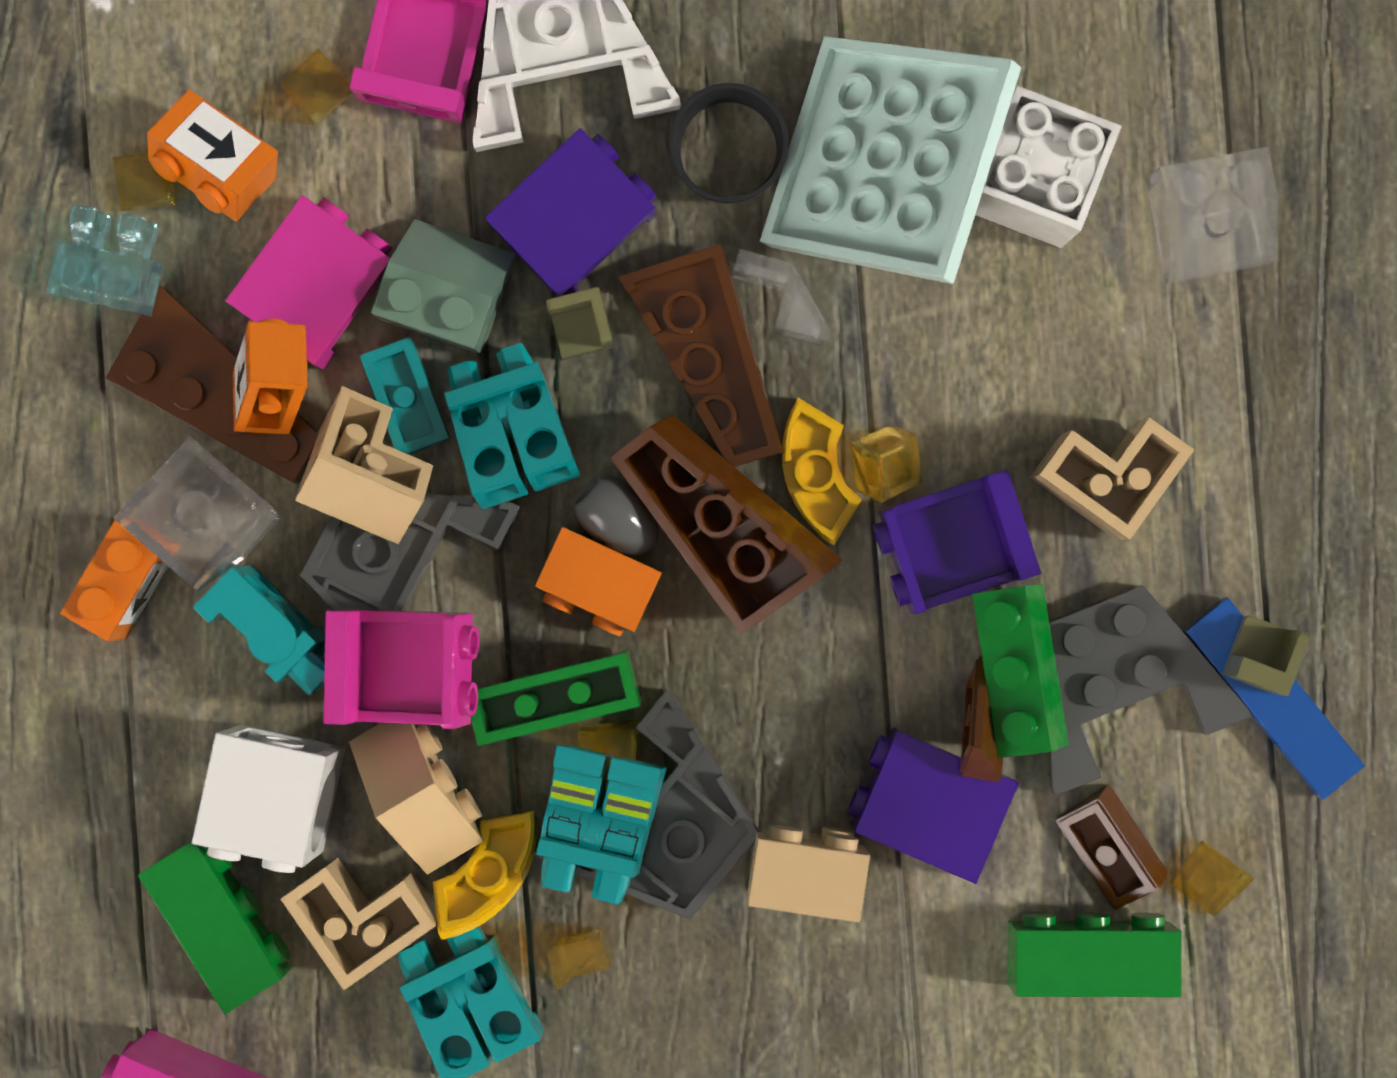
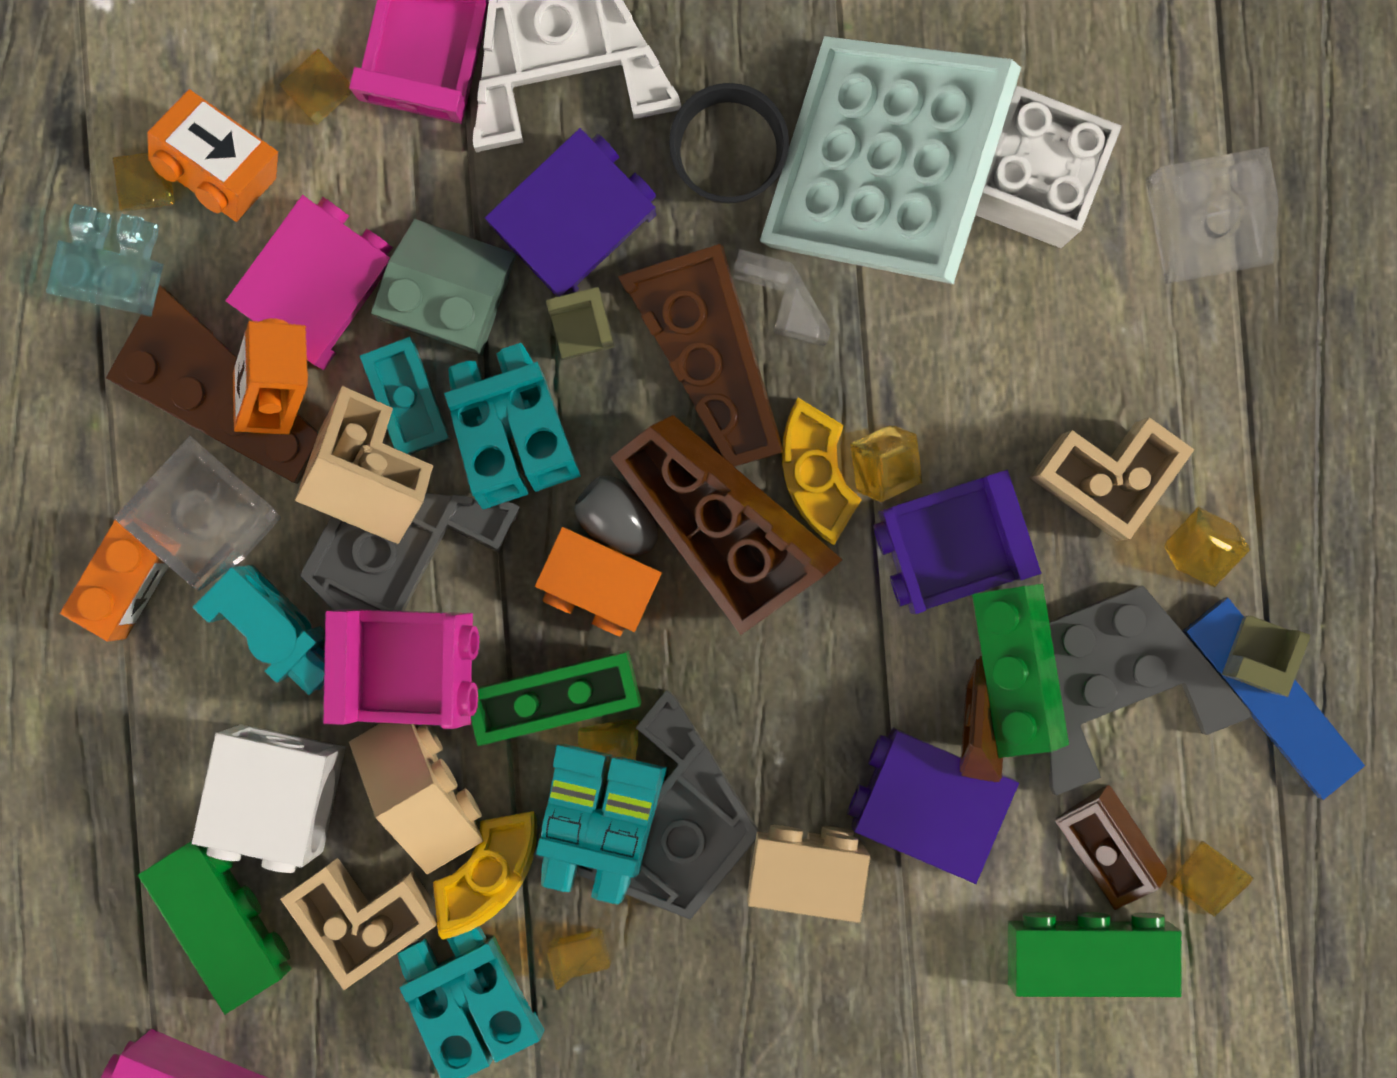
none -> clear yellow slope [1165,507,1251,587]

